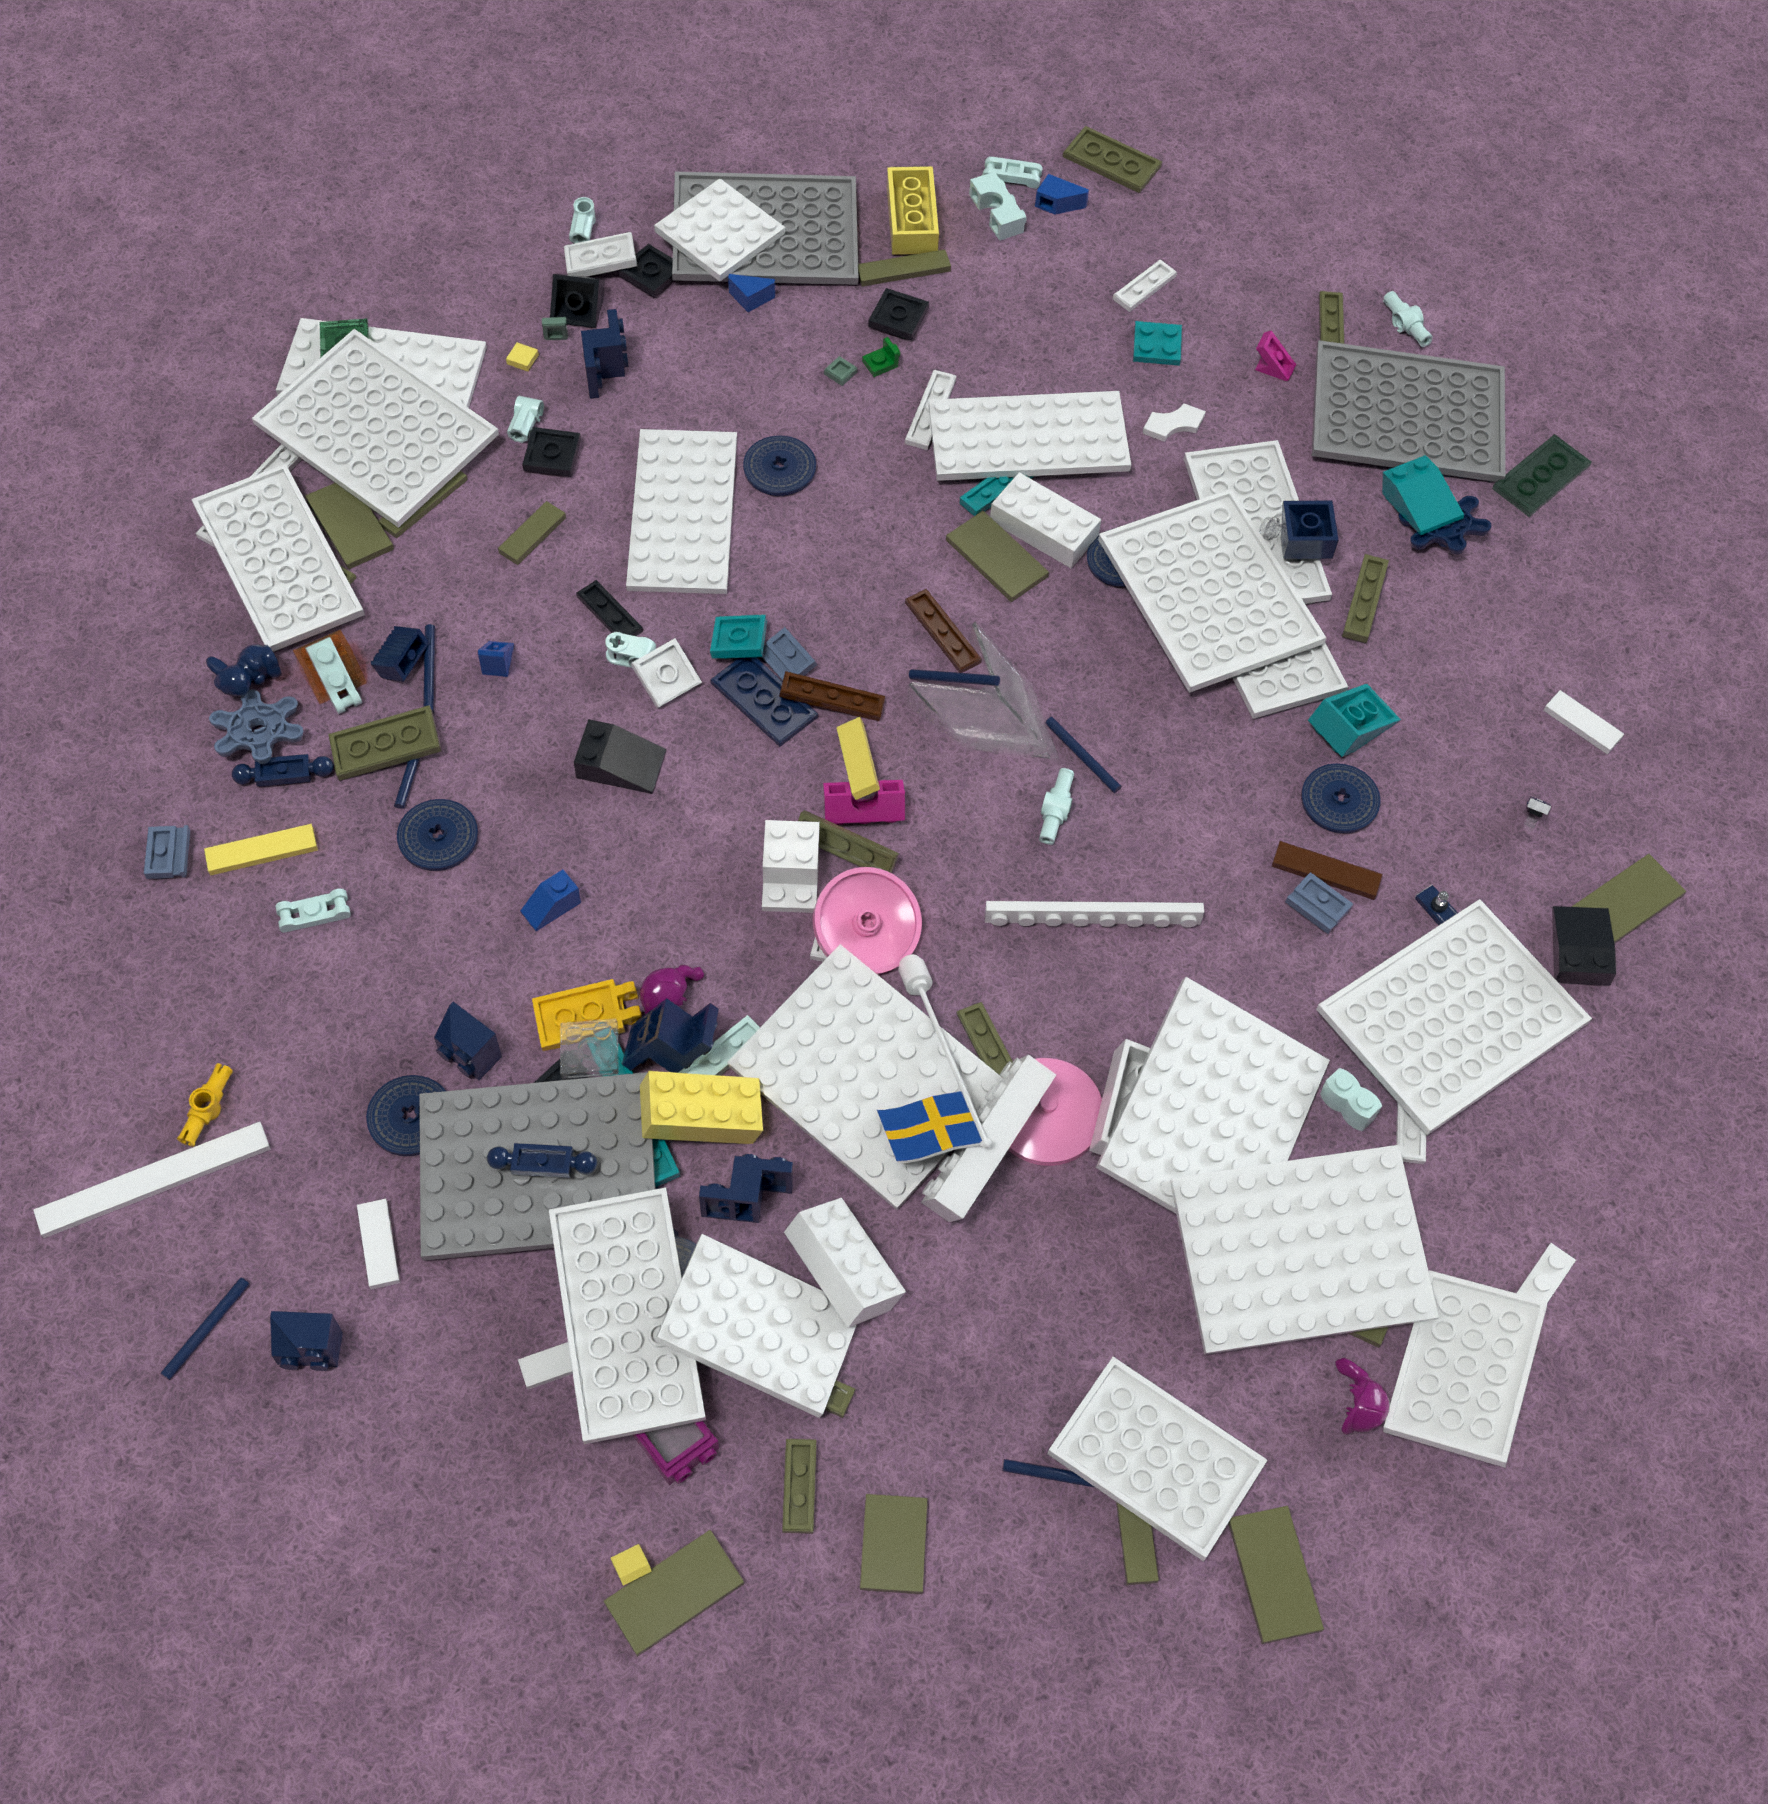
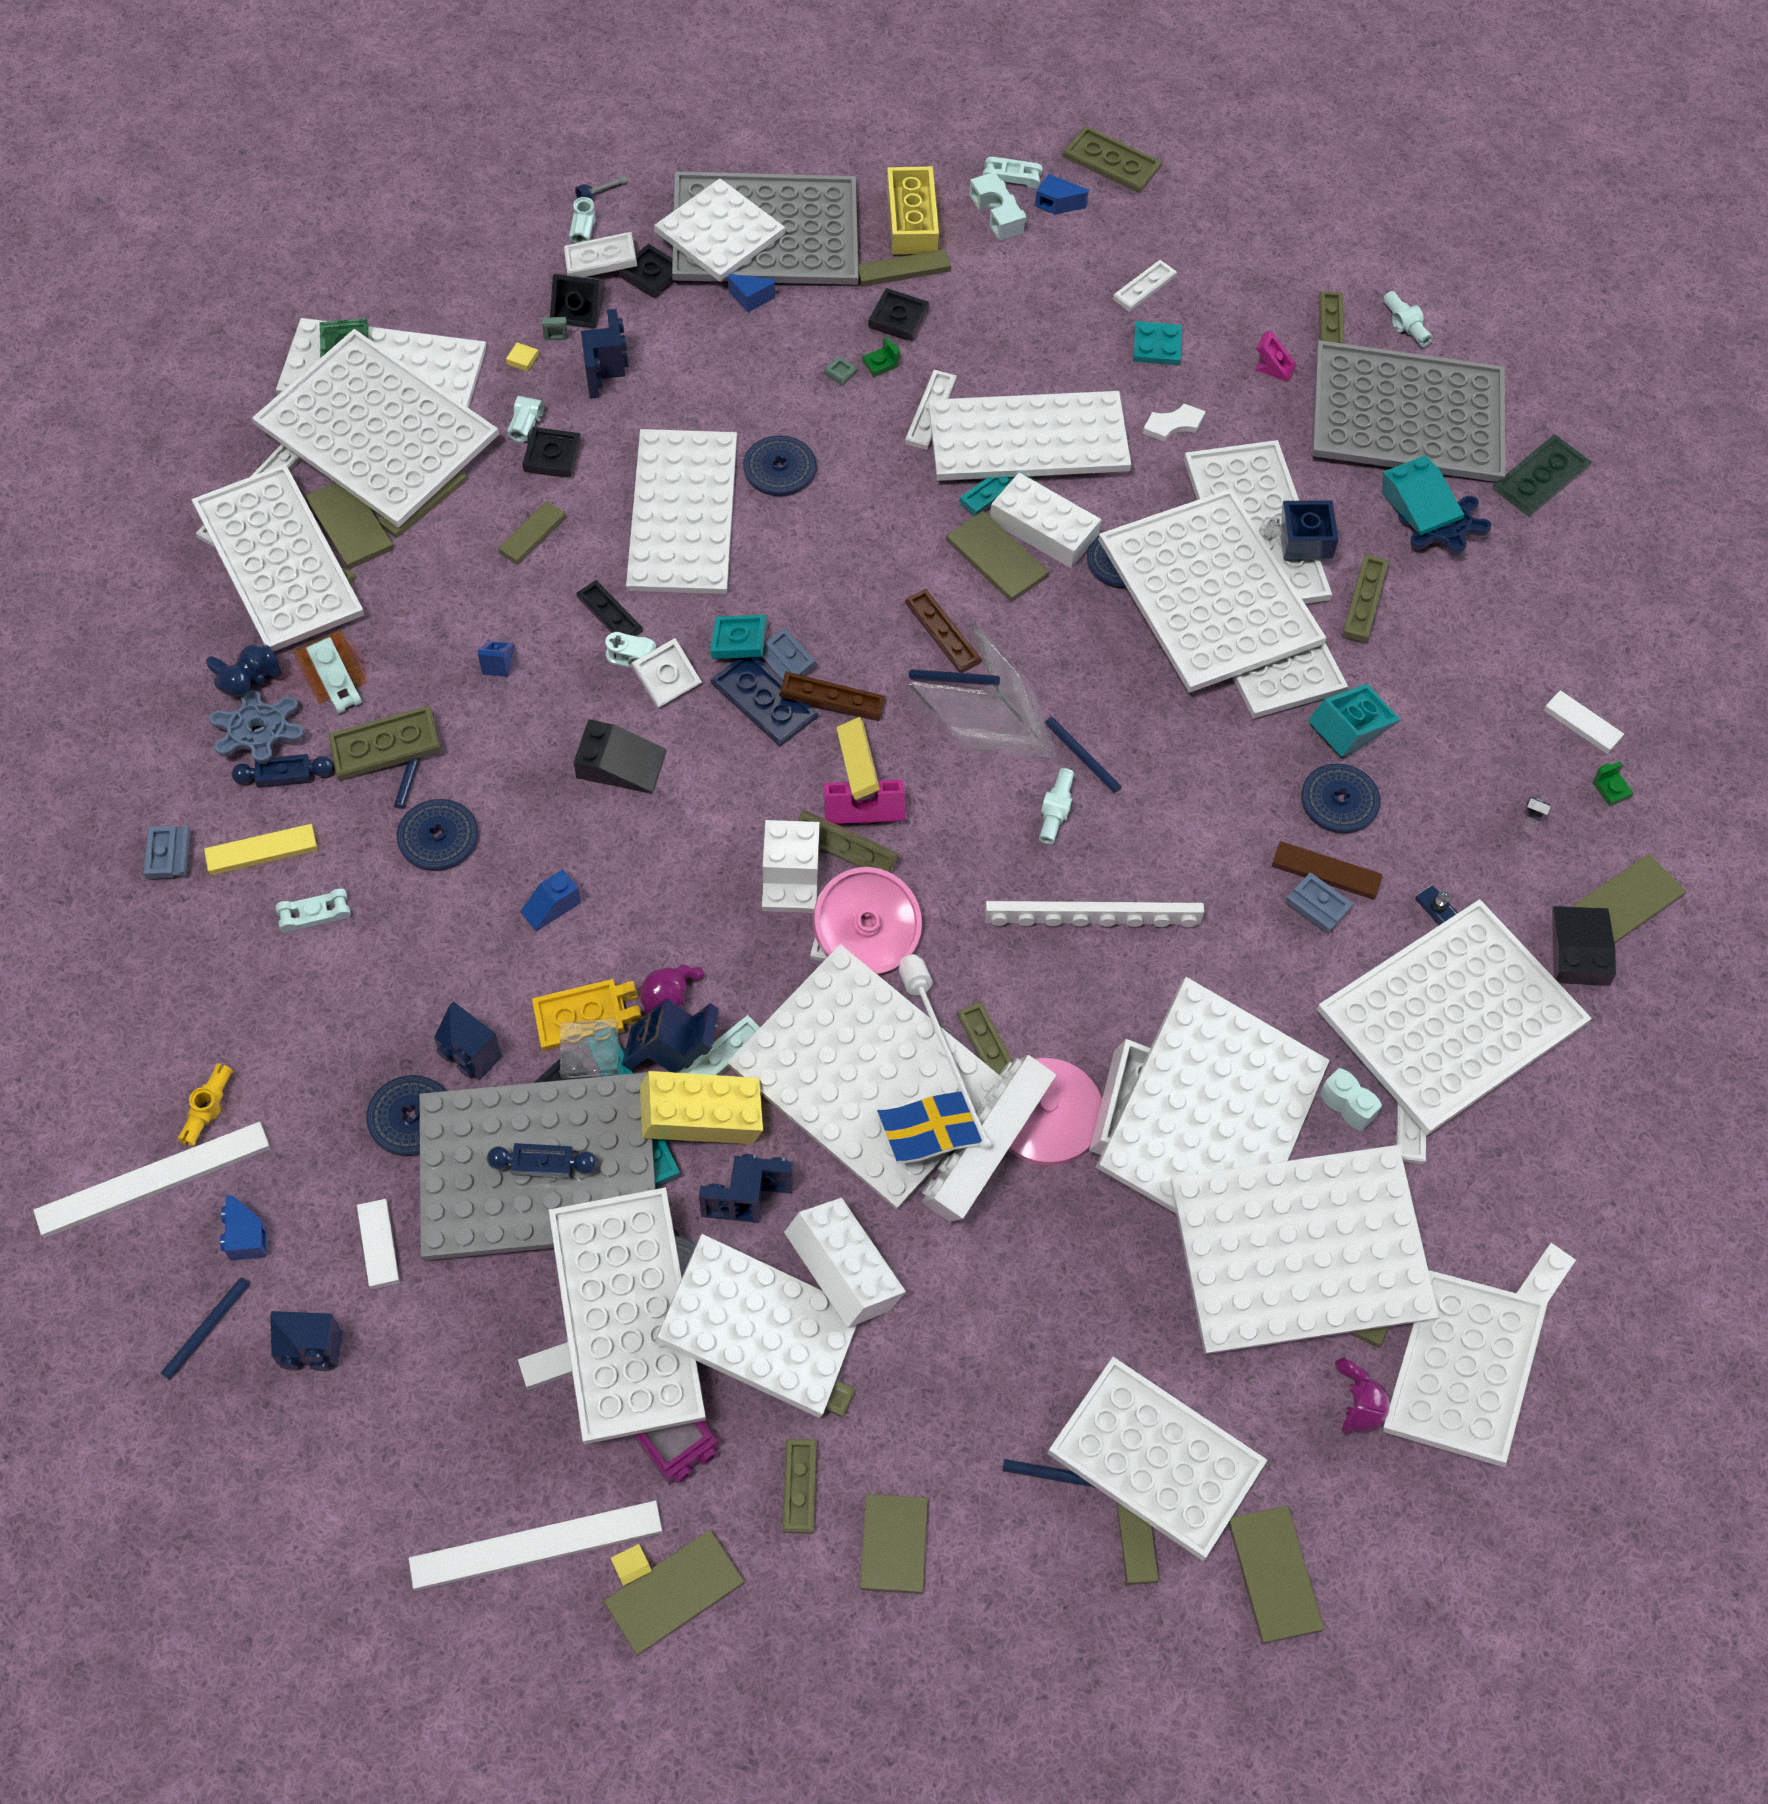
dark blue brick [371,626,429,682] -> none
dark blue bar [423,624,435,713] -> none
none -> blue slope [220,1195,267,1260]
none -> white tile [409,1501,662,1591]
none -> hinge [575,176,628,200]
none -> green bracket [1592,761,1634,807]

